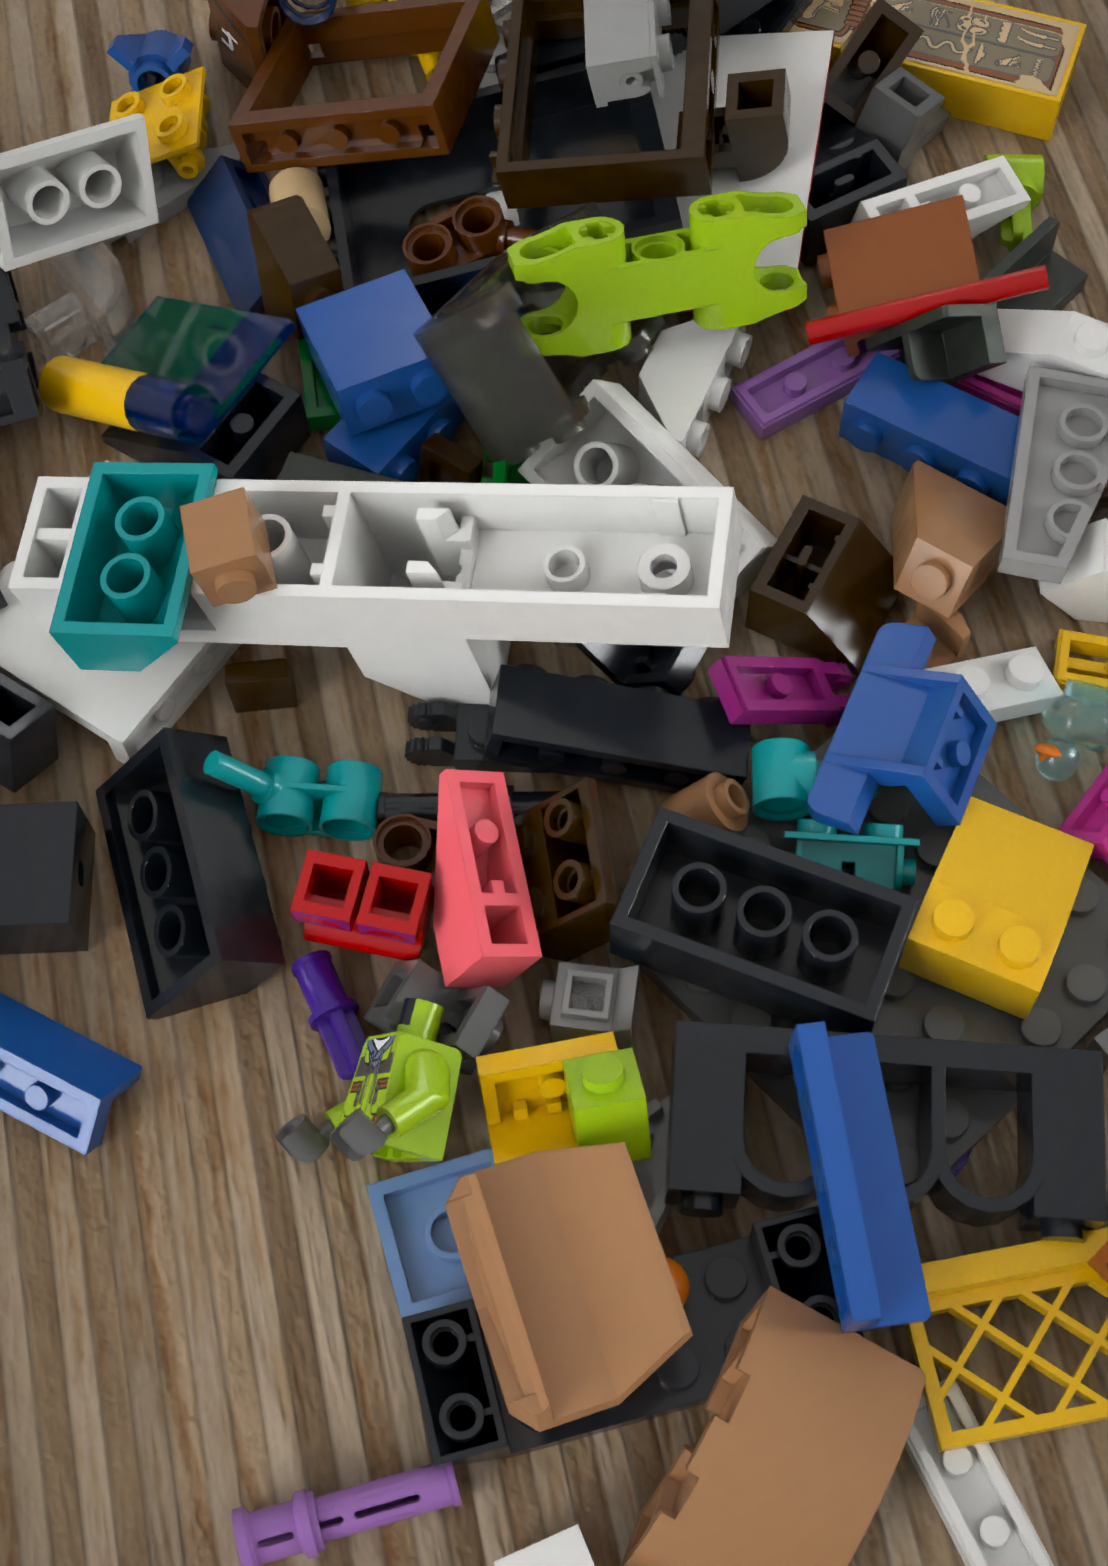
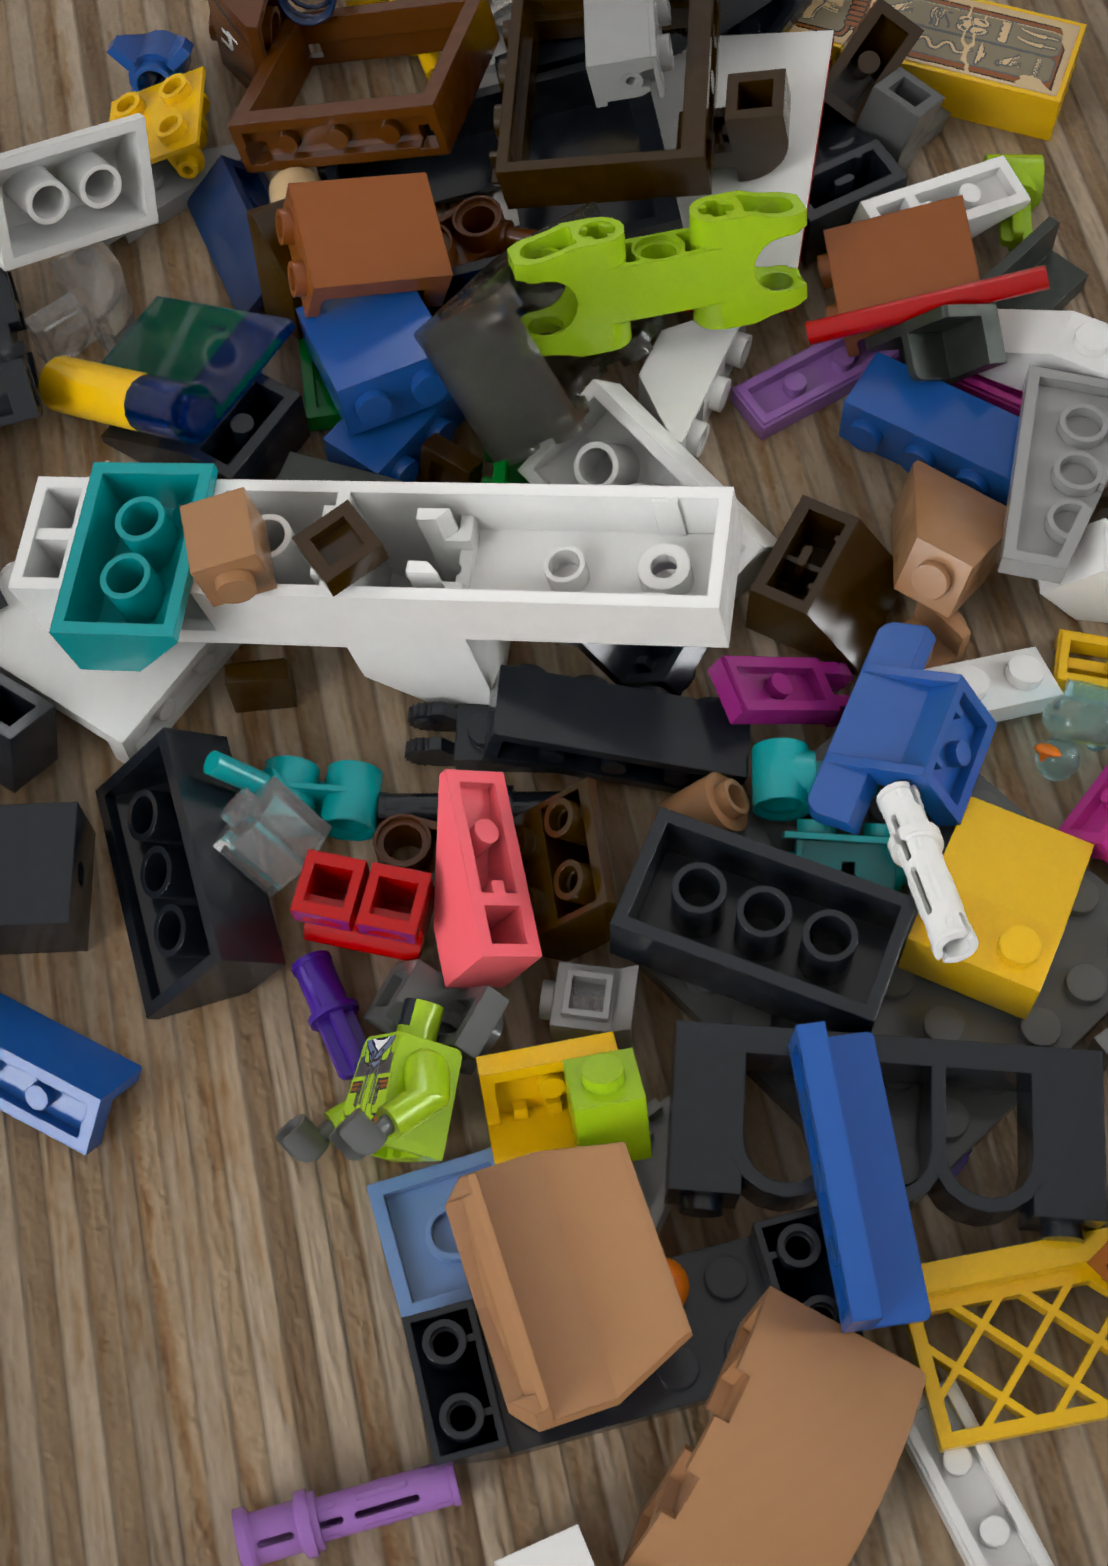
none -> clear brick [212,776,332,897]
none -> dark orange panel [275,172,453,317]
none -> dark brown plate [292,500,390,597]
none -> white pin [876,781,979,963]

